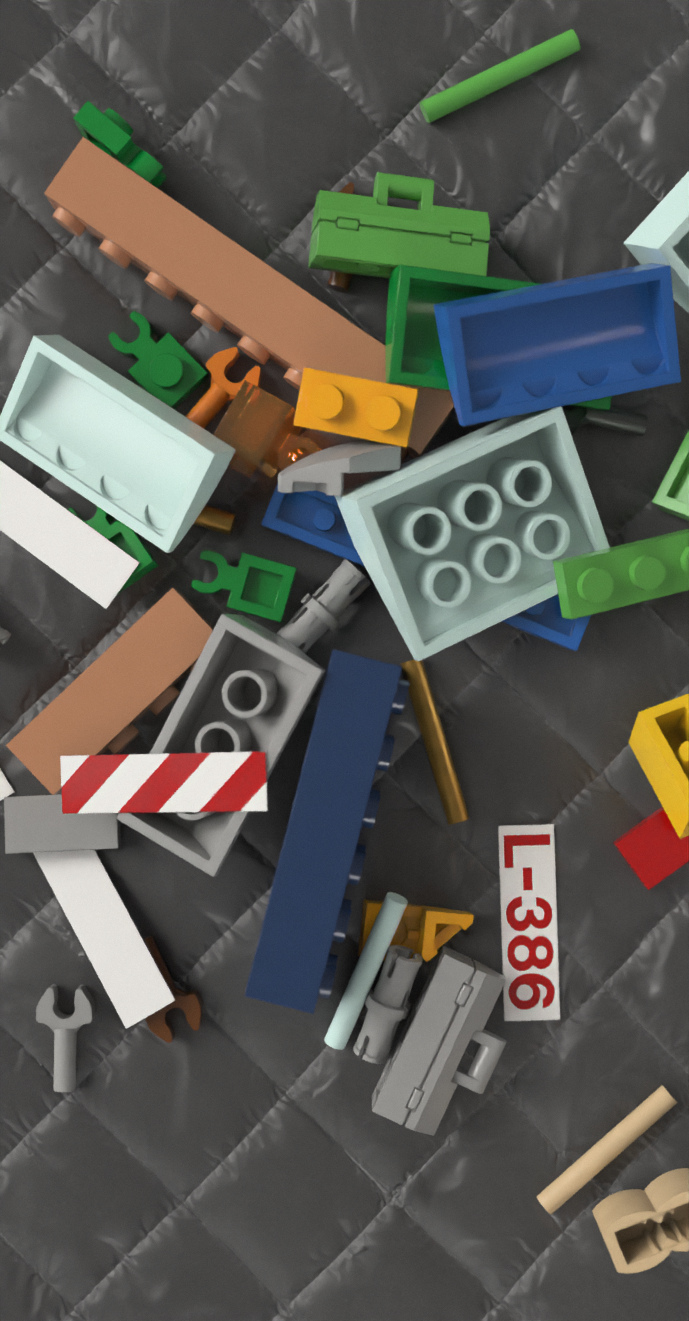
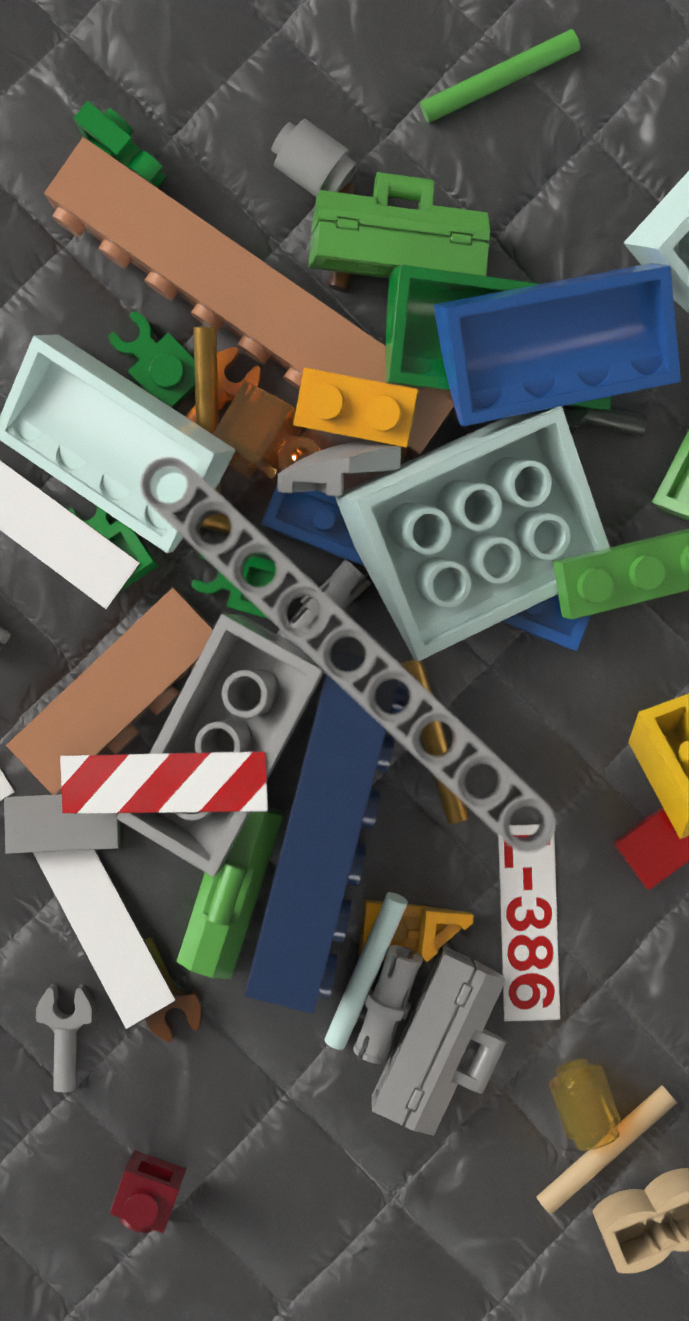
none -> dark red brick [109,1150,186,1234]
none -> light grey beam [140,456,556,852]
none -> bright green piece [177,806,285,979]
none -> pearl gold bar [193,327,221,495]
none -> light grey brick [271,118,358,197]
none -> clear yellow brick [549,1059,621,1151]

